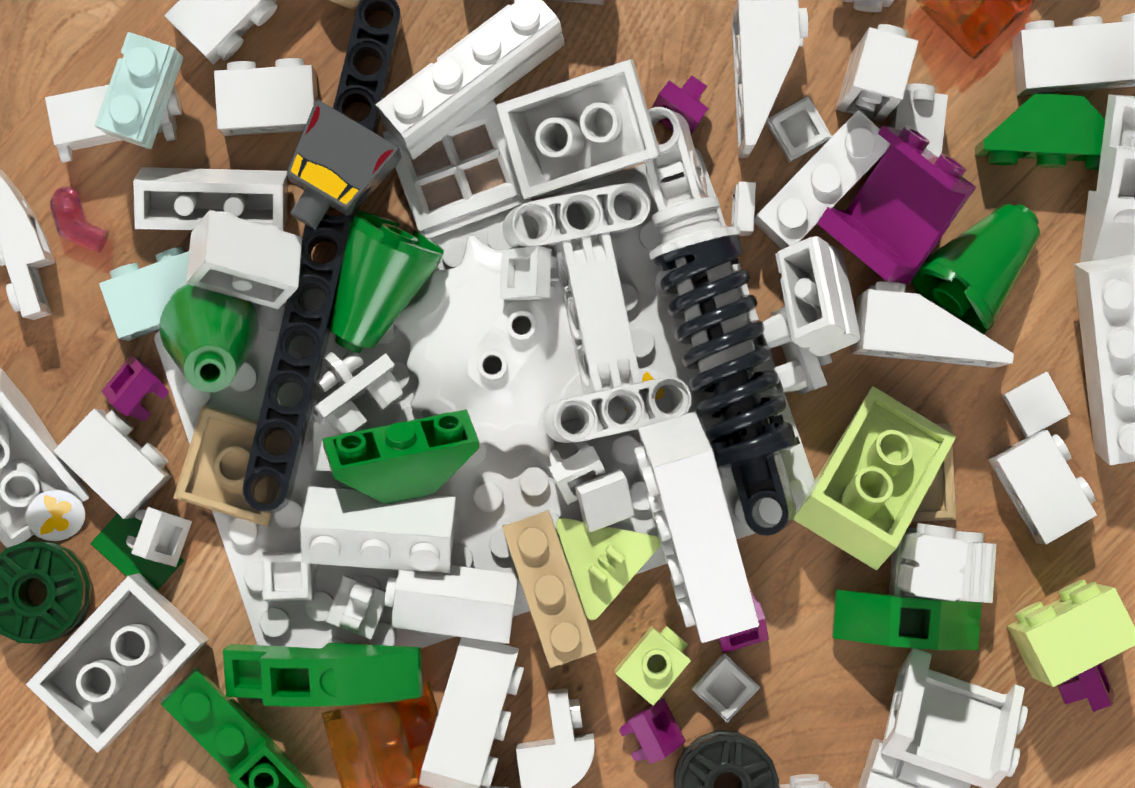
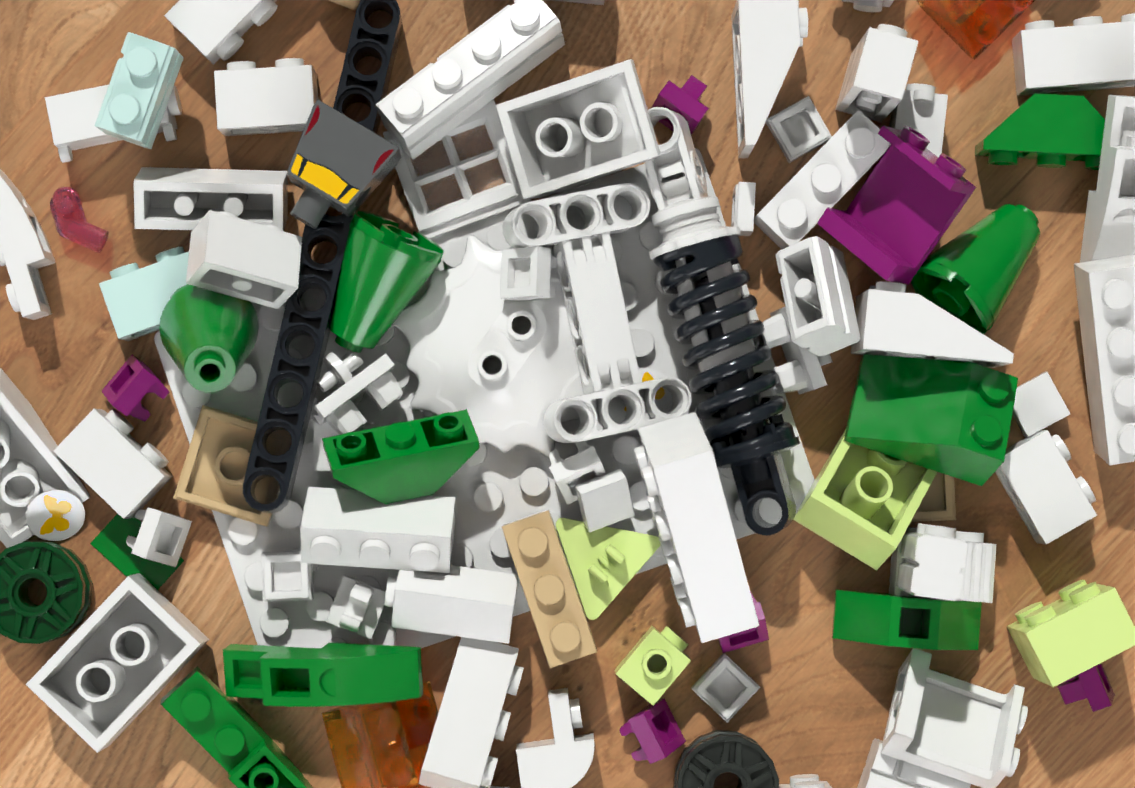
none -> green slope [844,354,1018,486]

